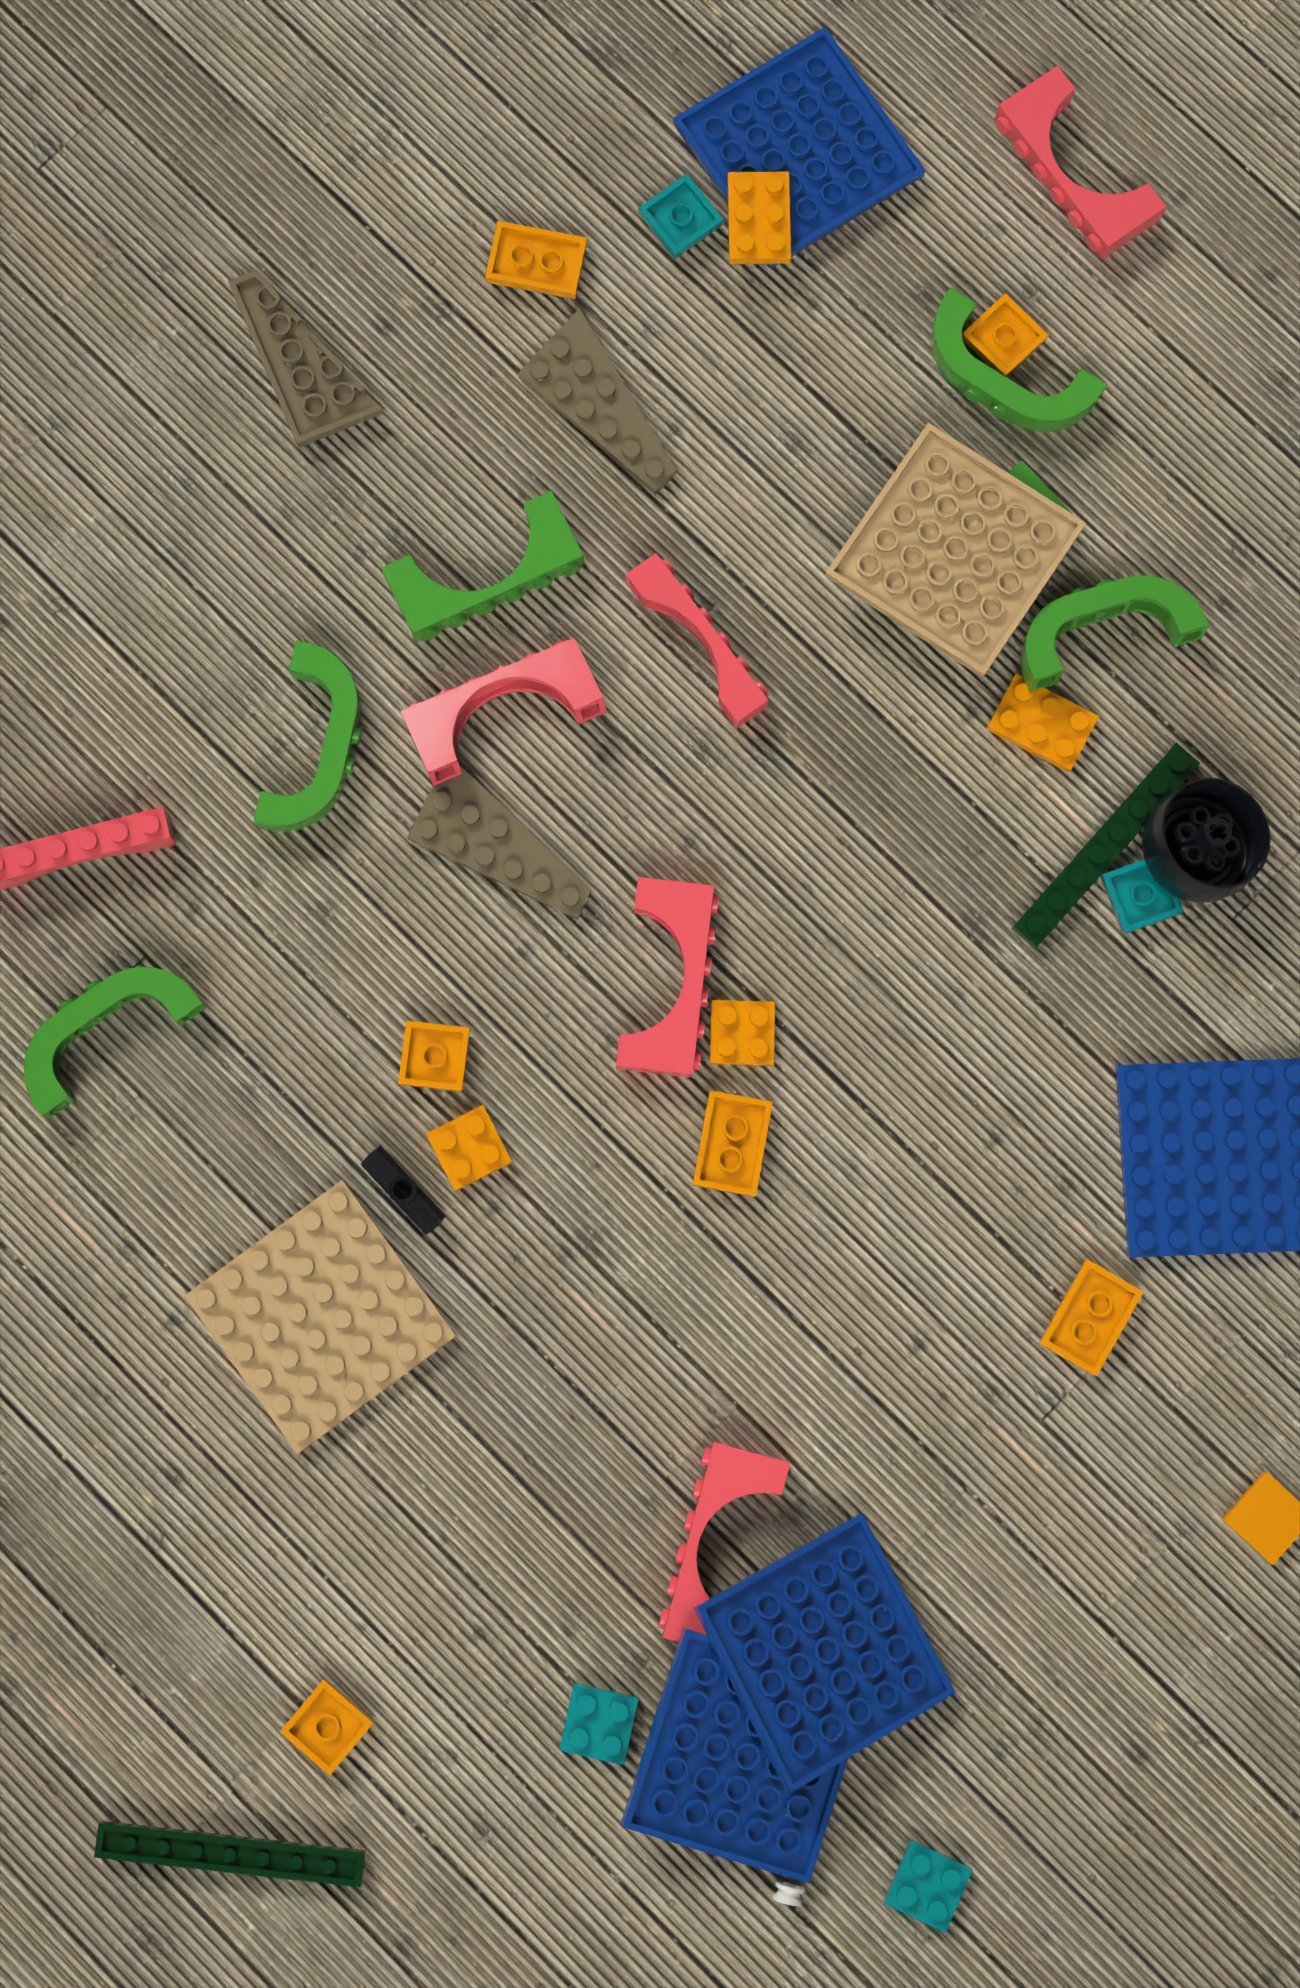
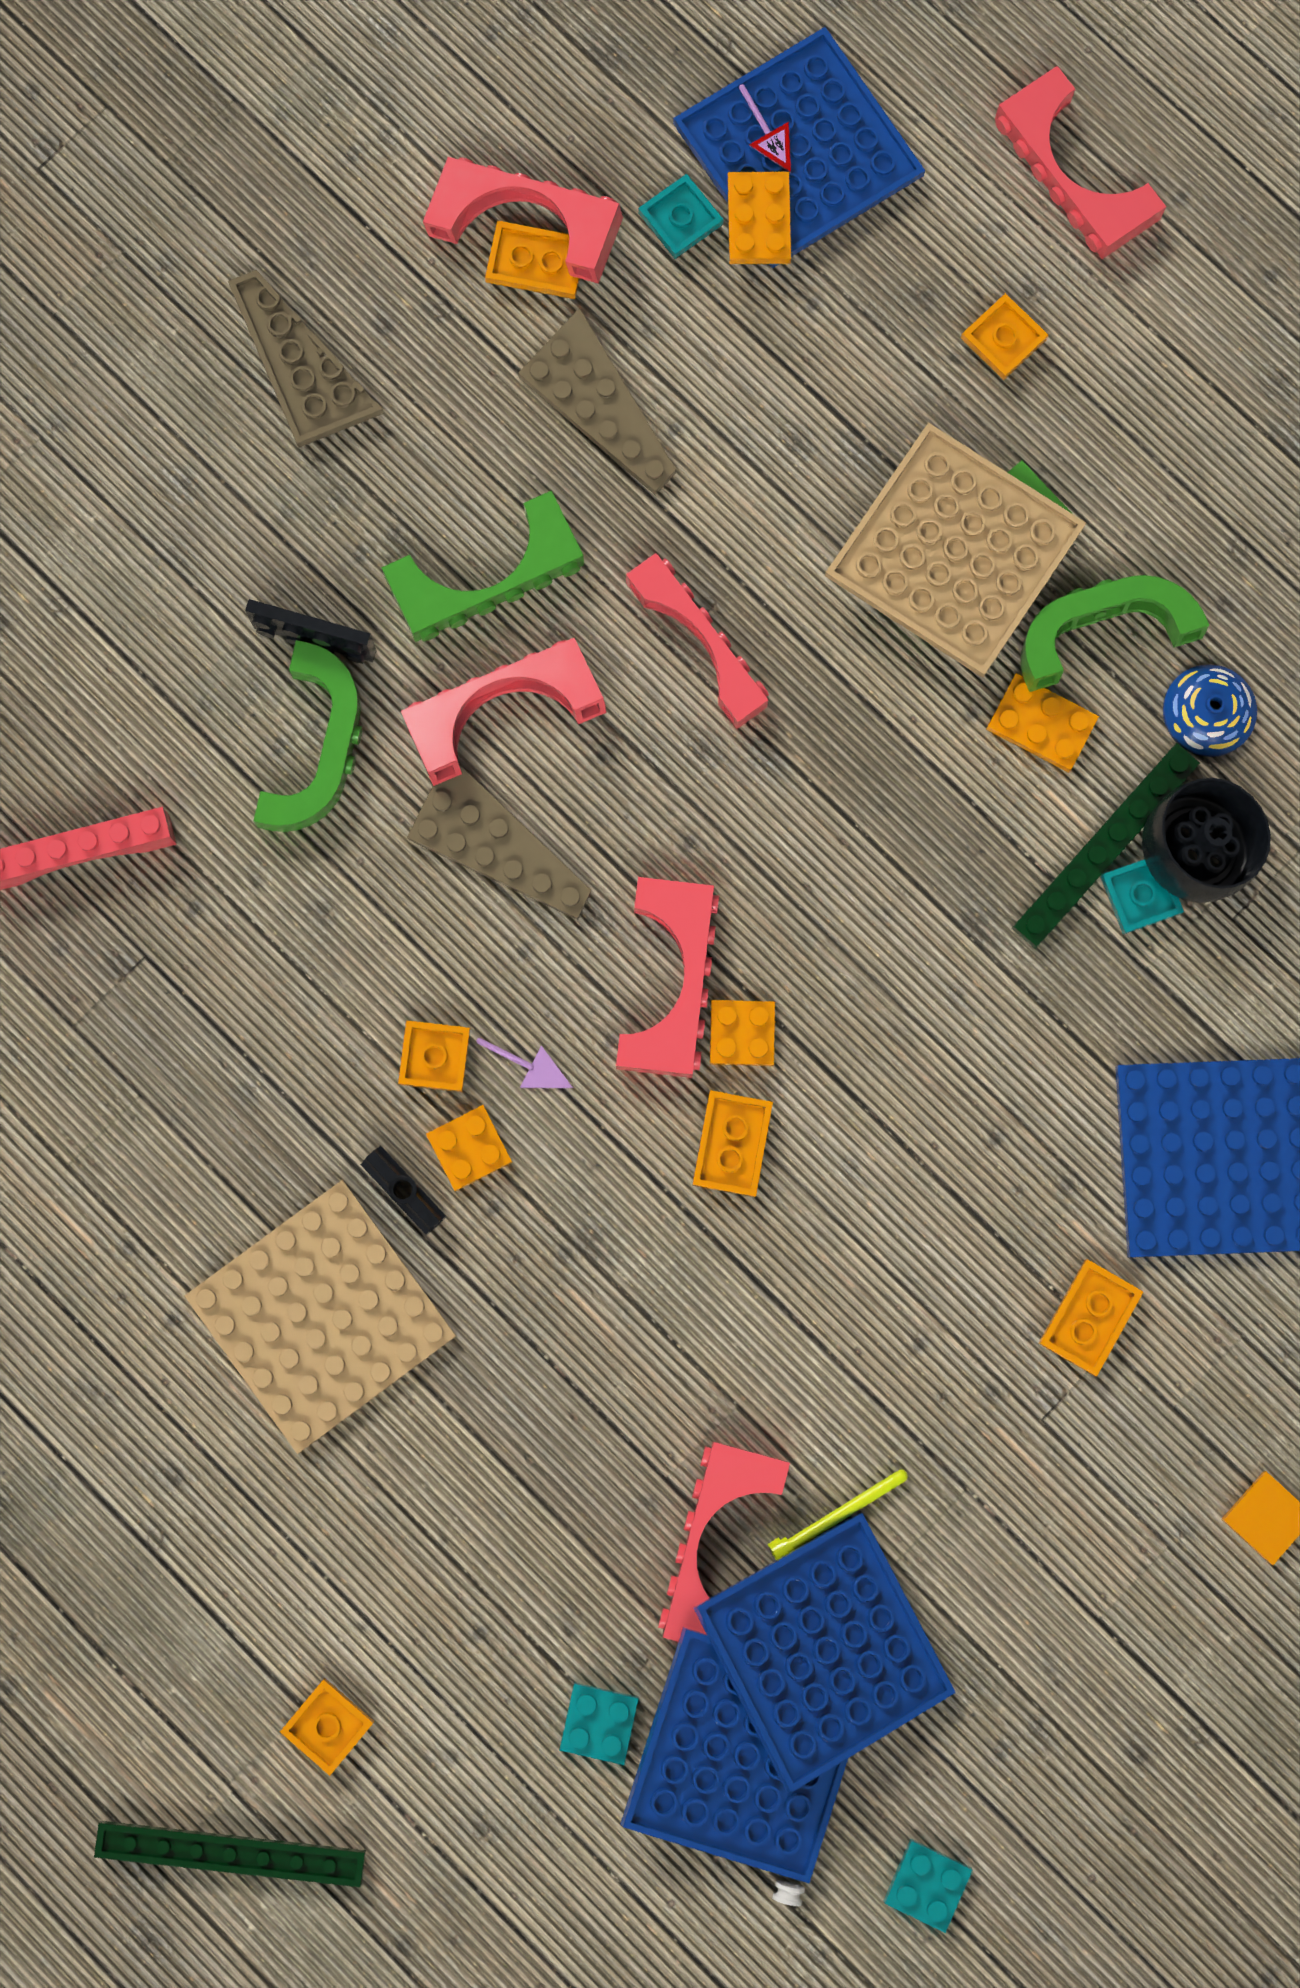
bright green arch [24,967,207,1119] -> none
bright green arch [931,287,1107,432] -> none
none -> black plate [245,599,377,664]
none -> coral arch [423,157,623,284]
none -> lavender piece [476,1038,573,1088]
none -> piece [739,84,791,173]
none -> neon yellow piece [767,1469,908,1560]
none -> blue dish [1163,664,1257,757]

